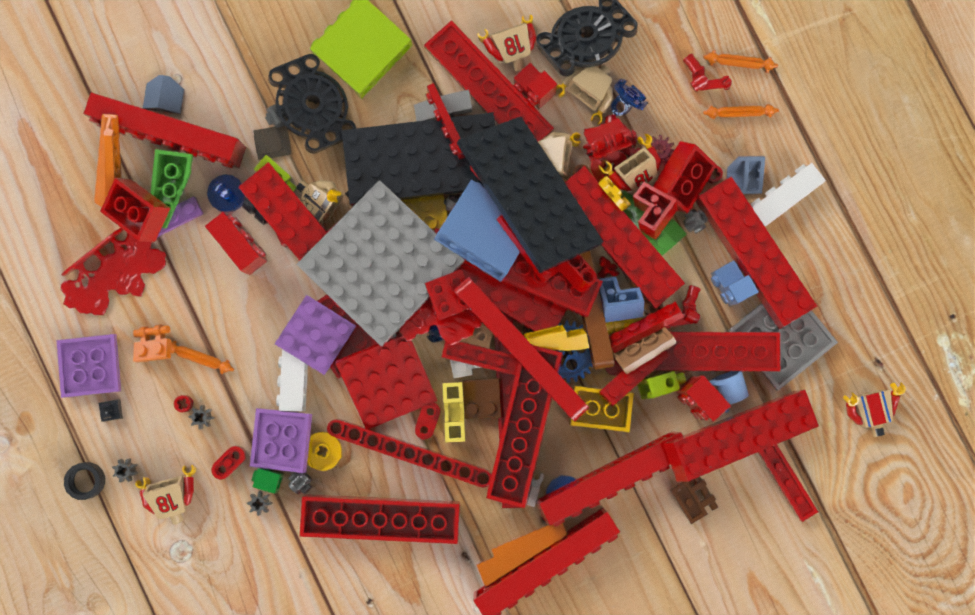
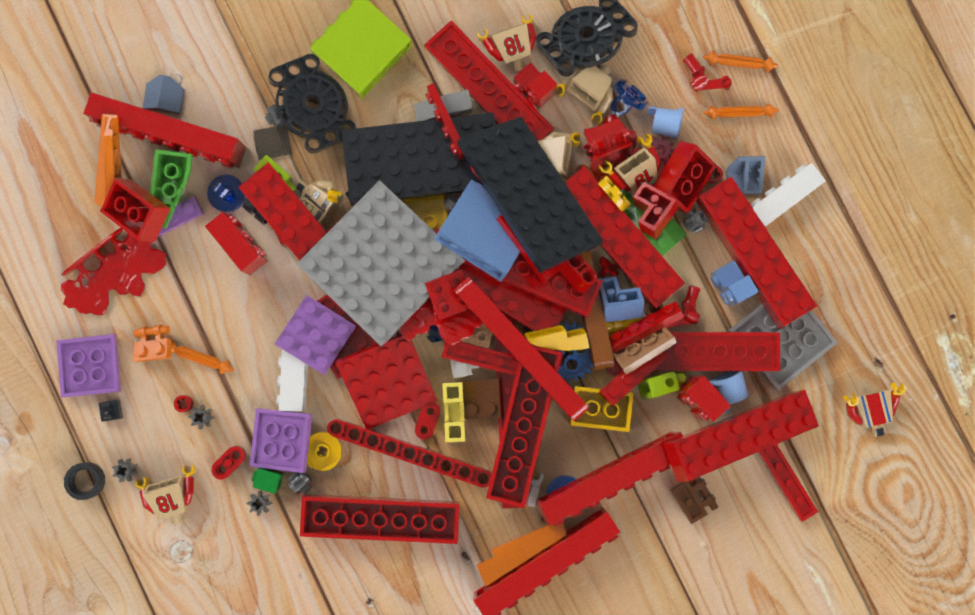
none -> light blue hat [648,106,684,140]

